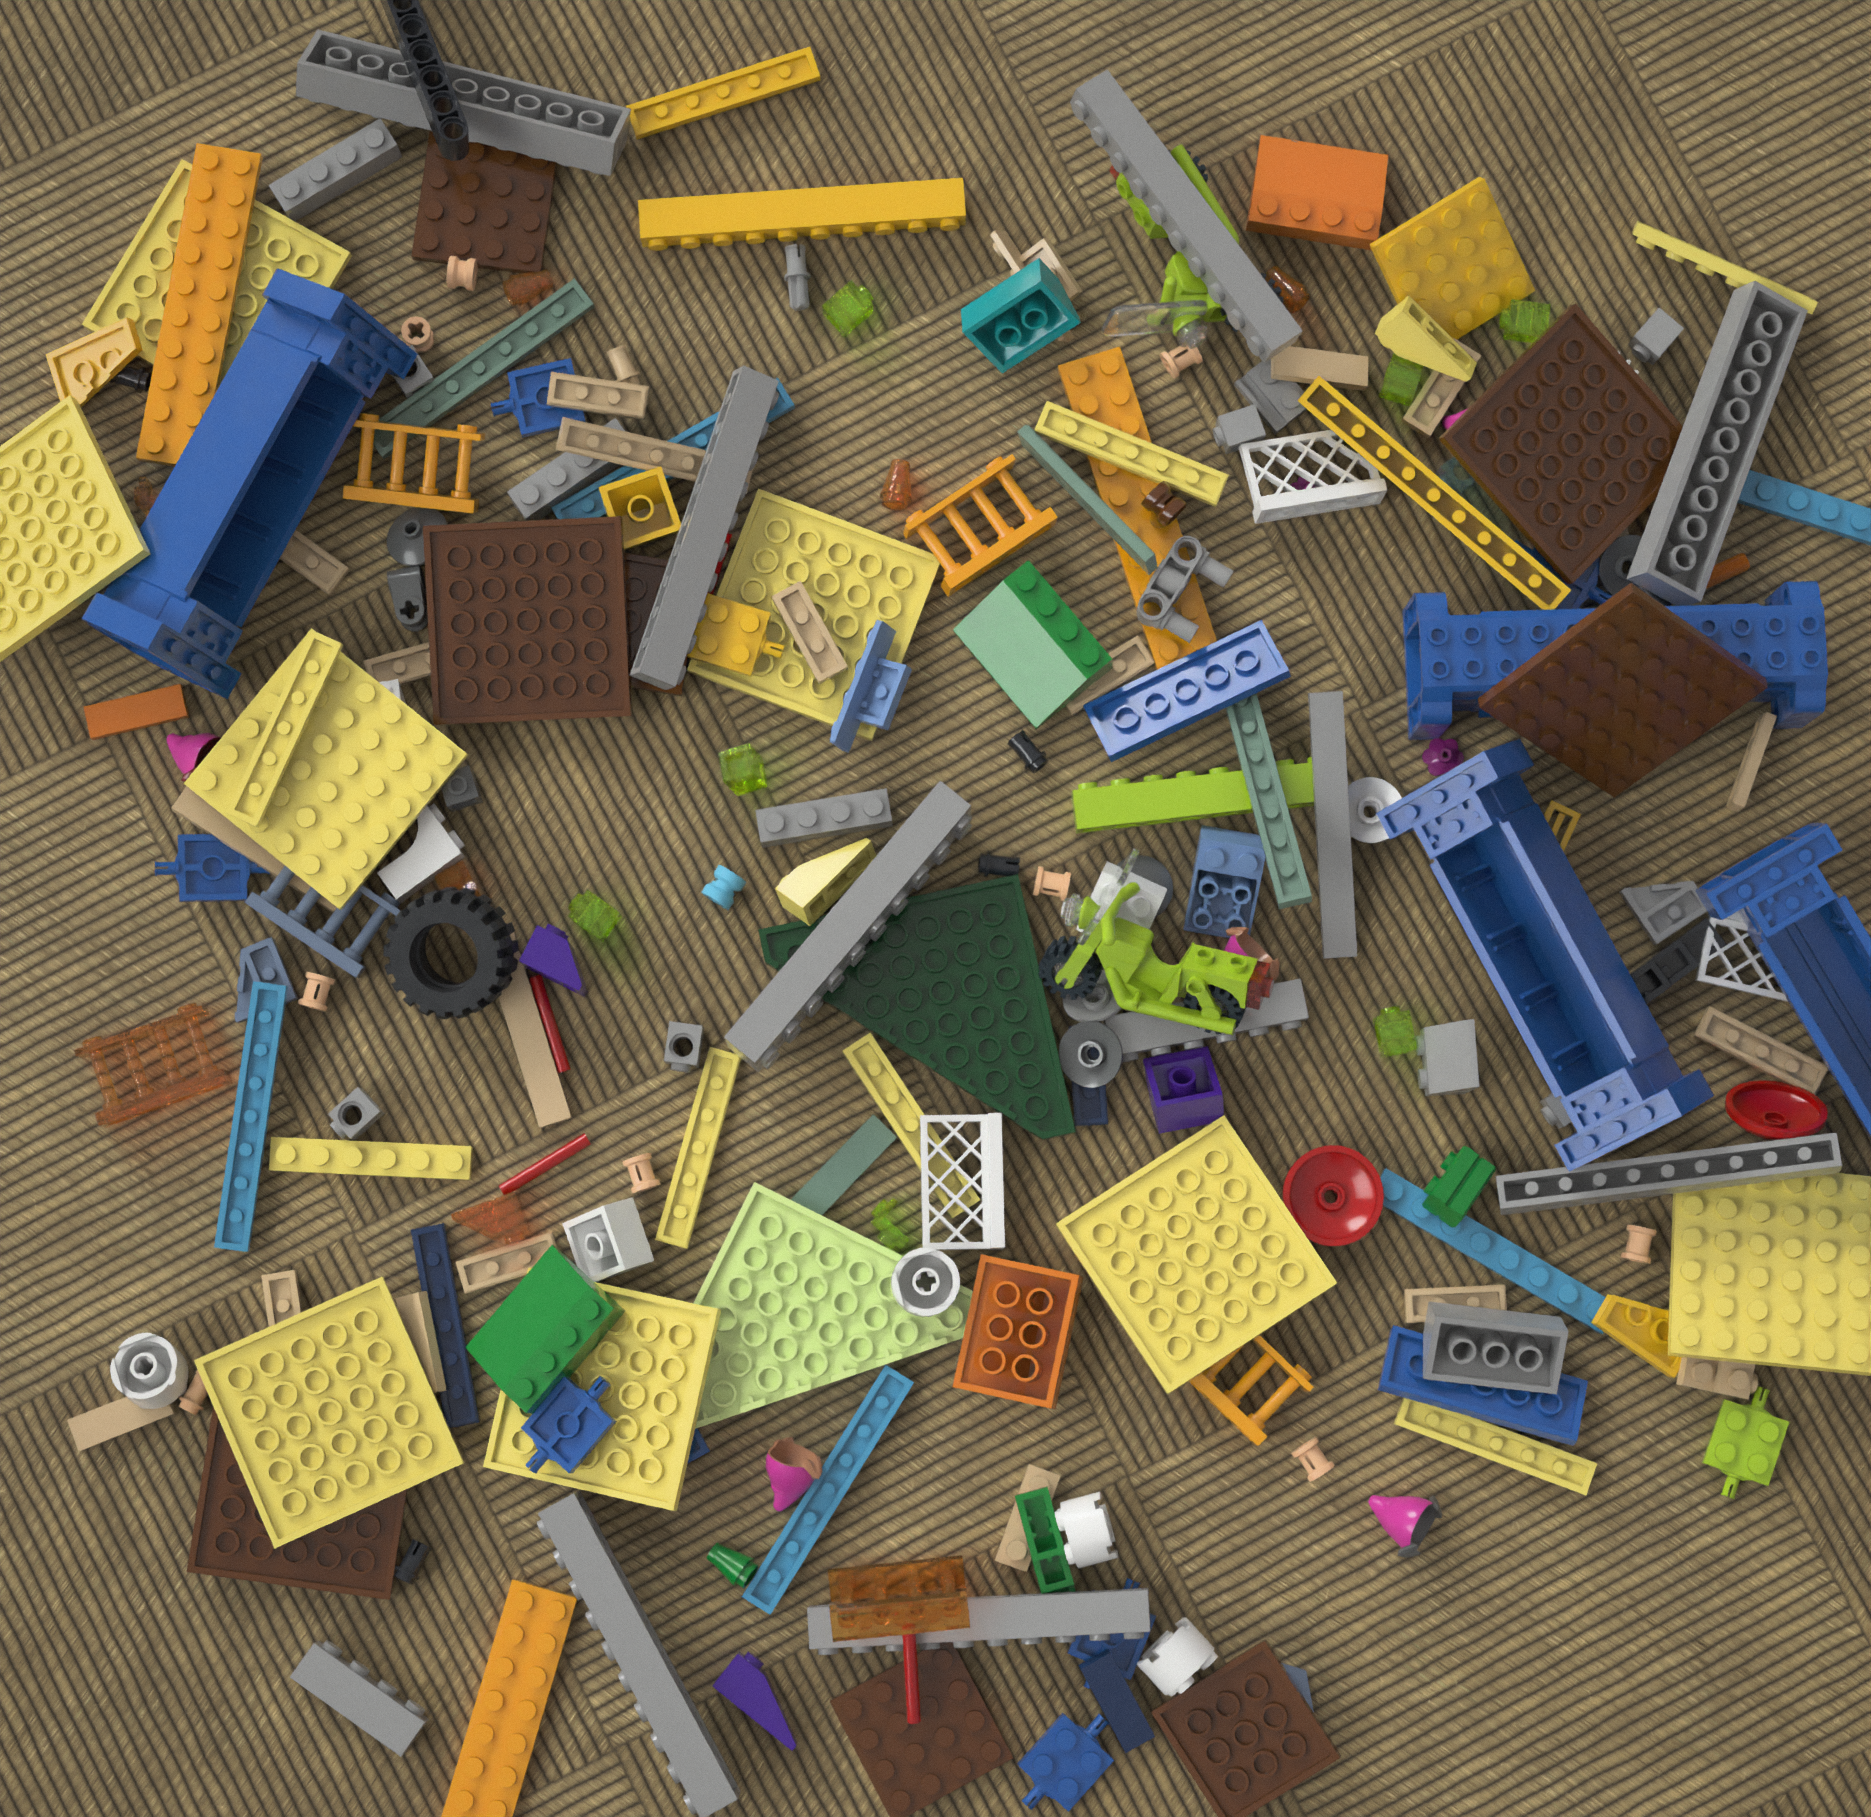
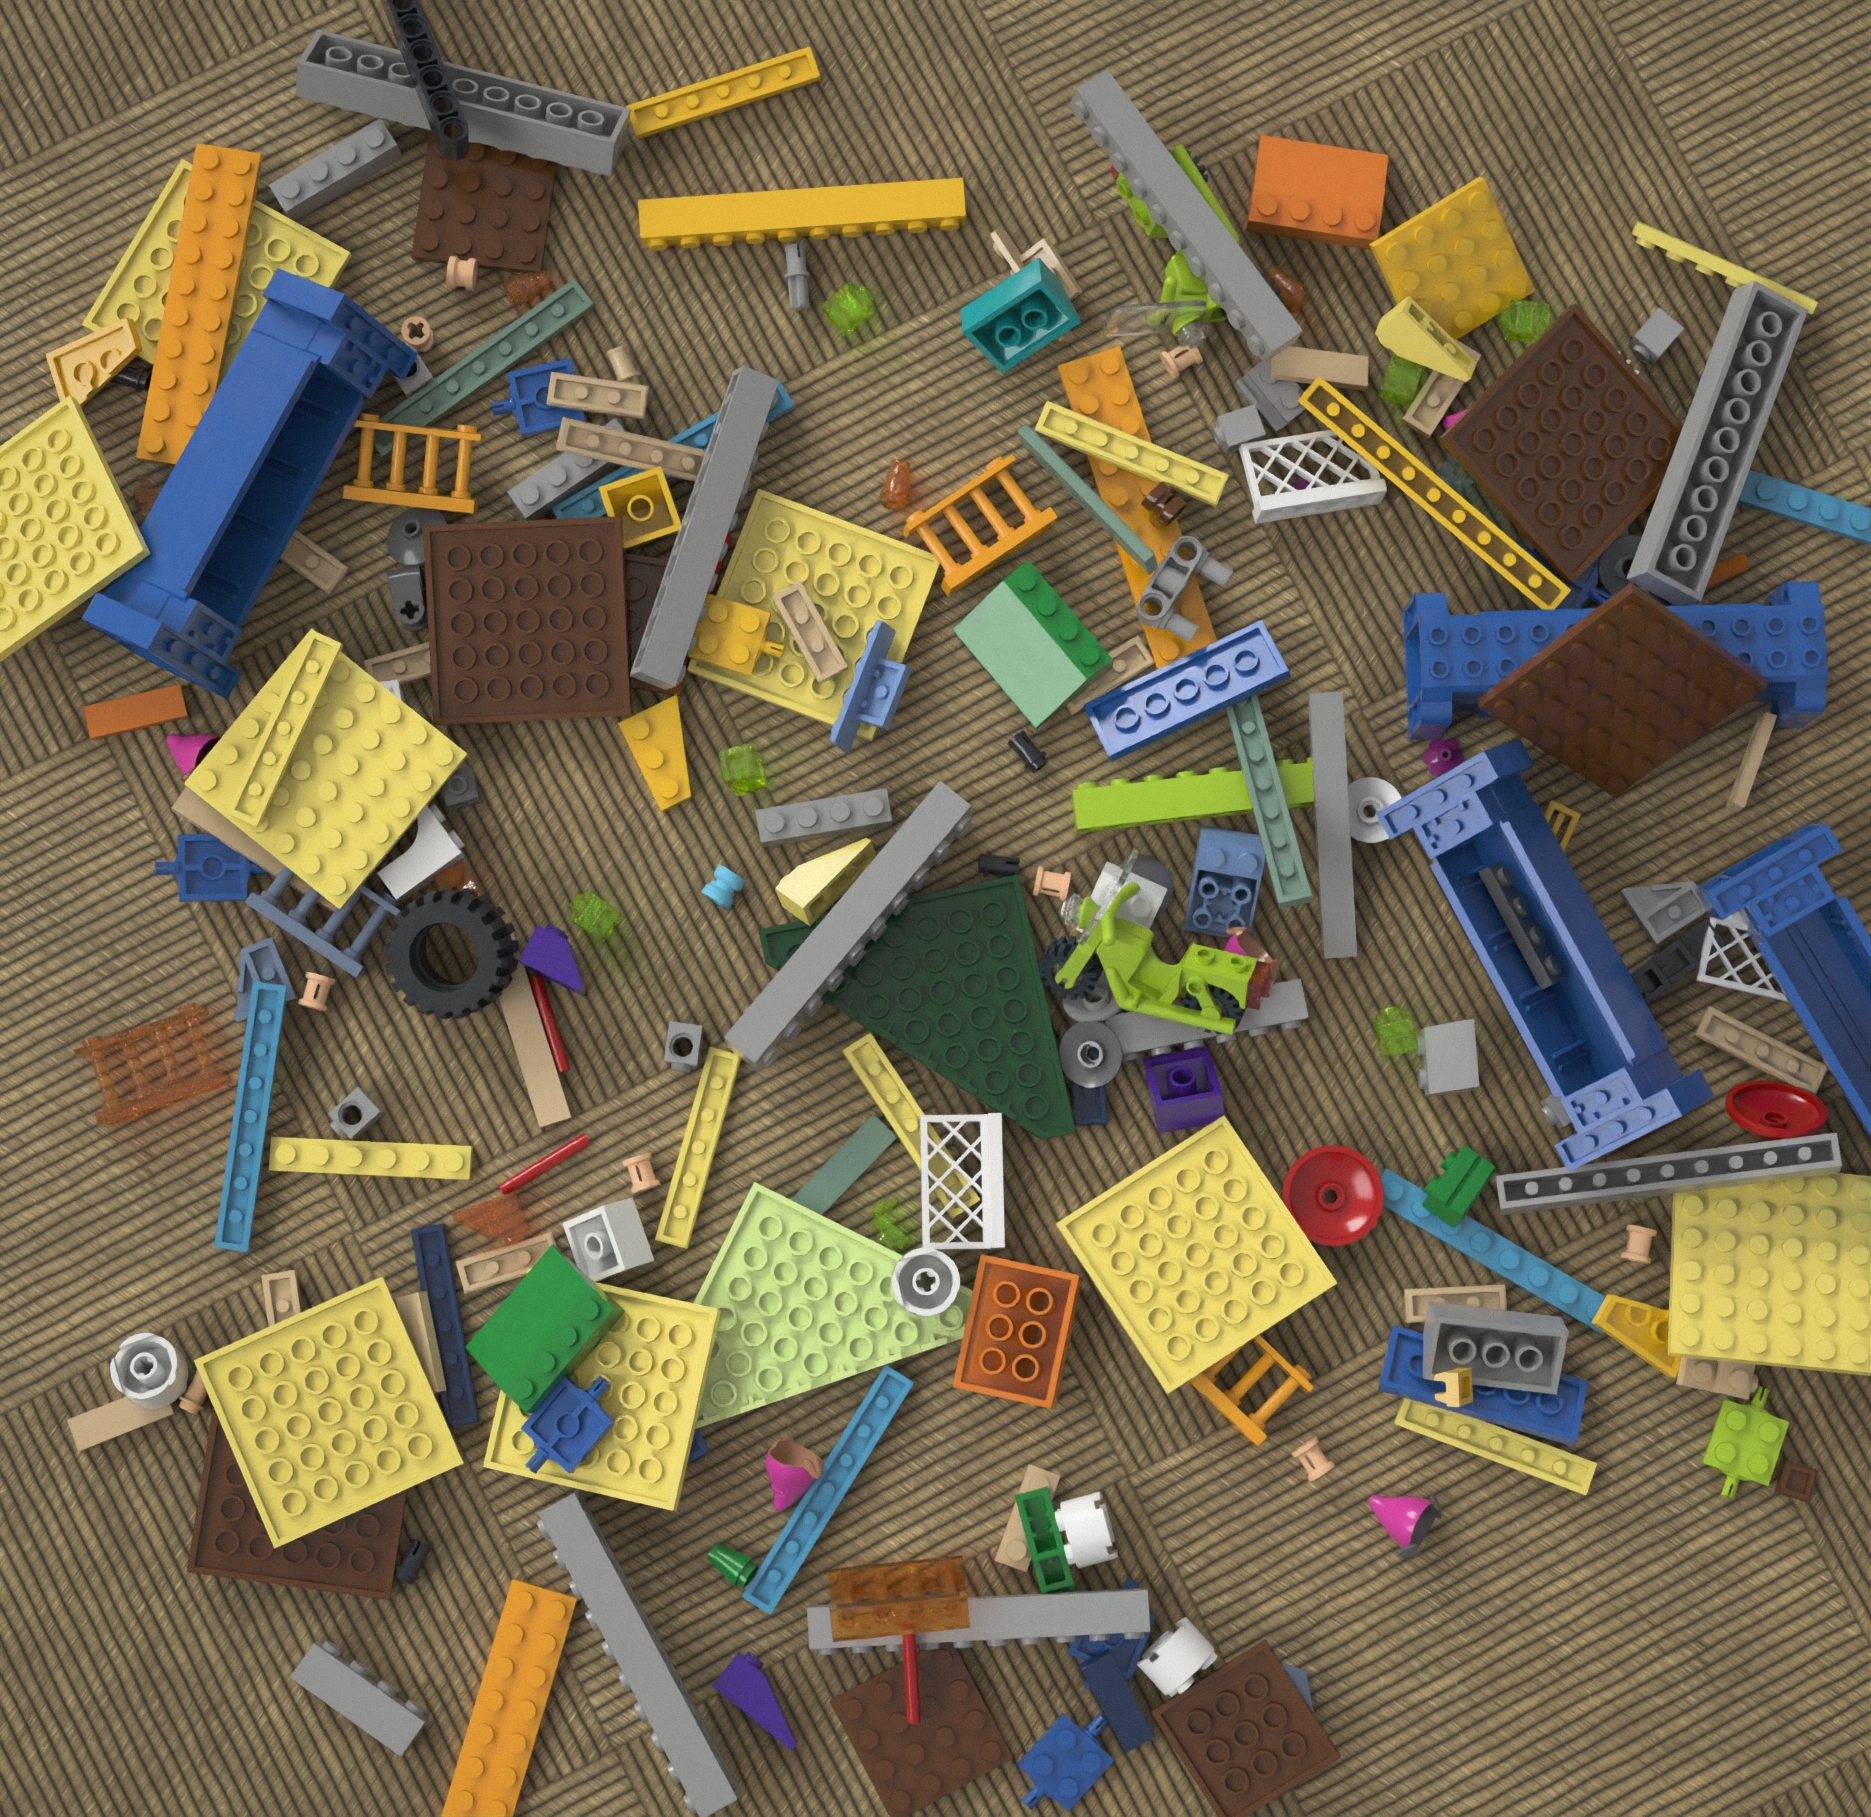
none -> yellow wing [618,695,692,813]
none -> yellow tile [1434,1367,1473,1407]
none -> dark grey plate [1478,861,1564,990]
none -> reddish brown tile [1774,1460,1818,1503]

